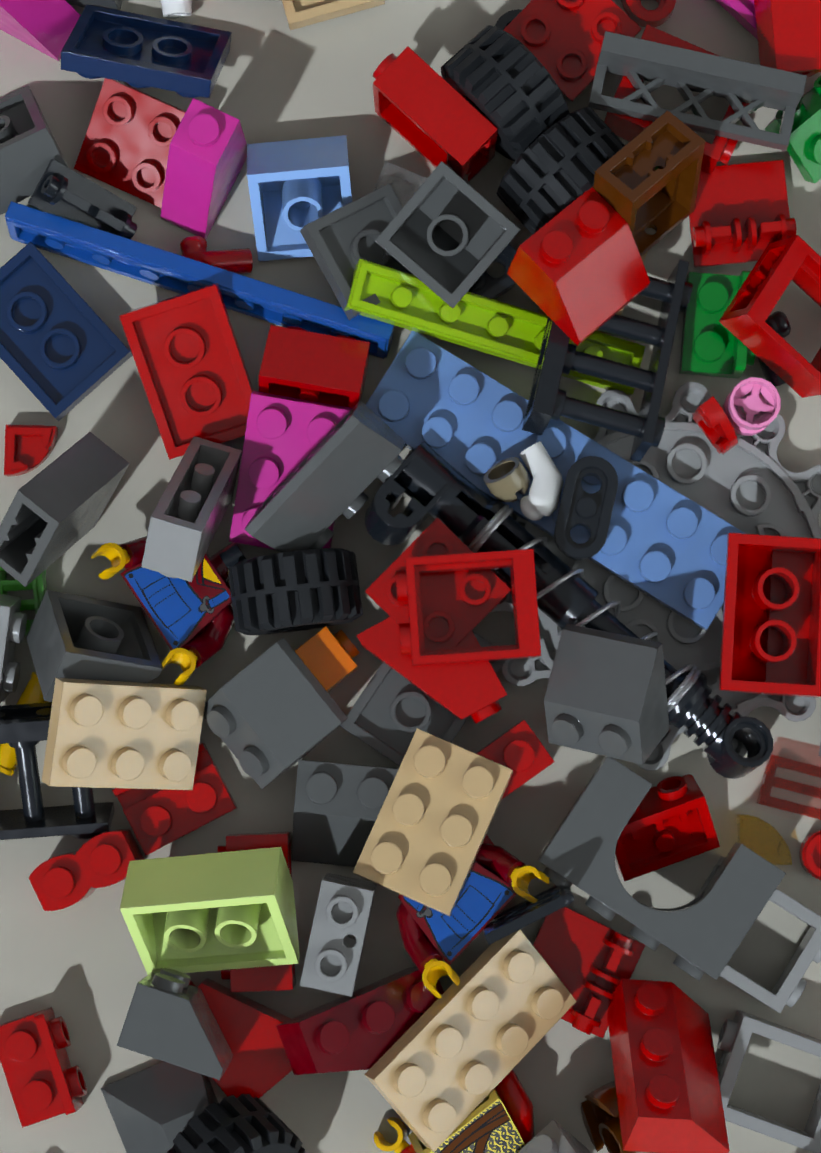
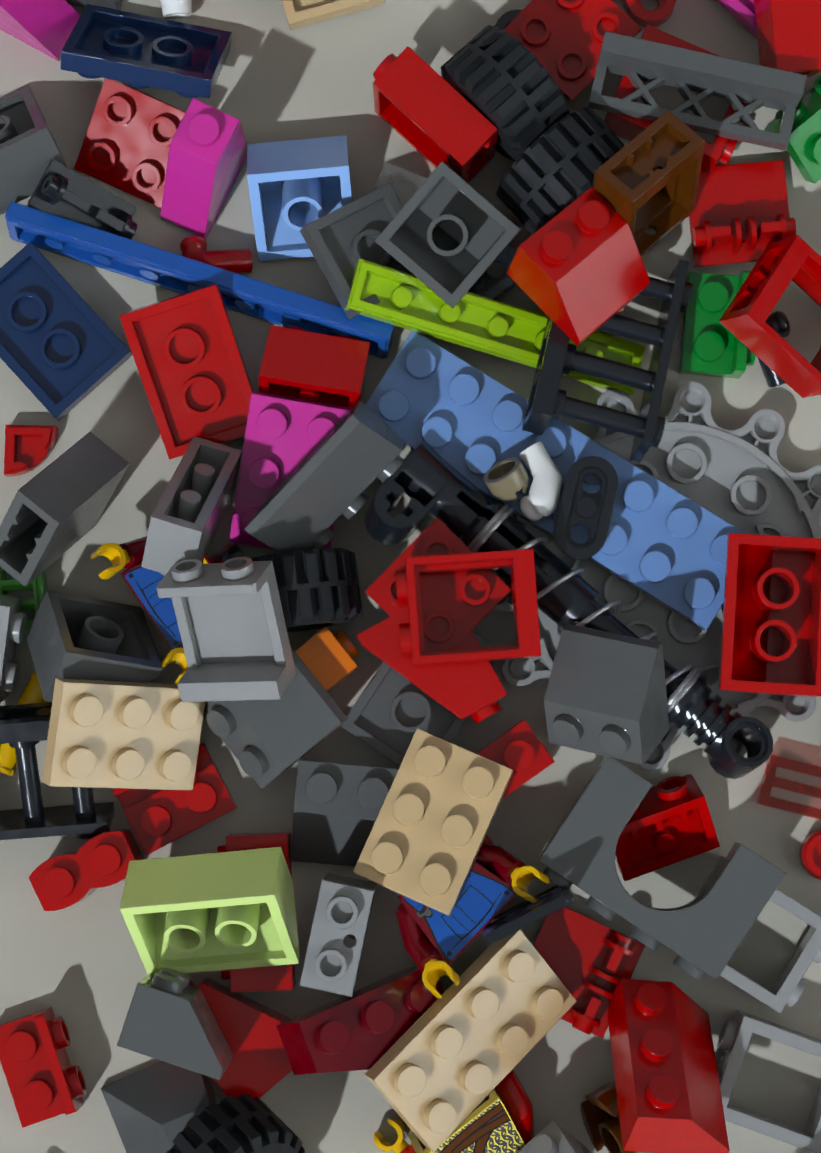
red tile [692,396,738,455] -> none
bright pink wheel [723,377,781,436] -> none
clear yellow tile [737,814,792,865] -> none
none -> light grey panel [156,557,296,702]

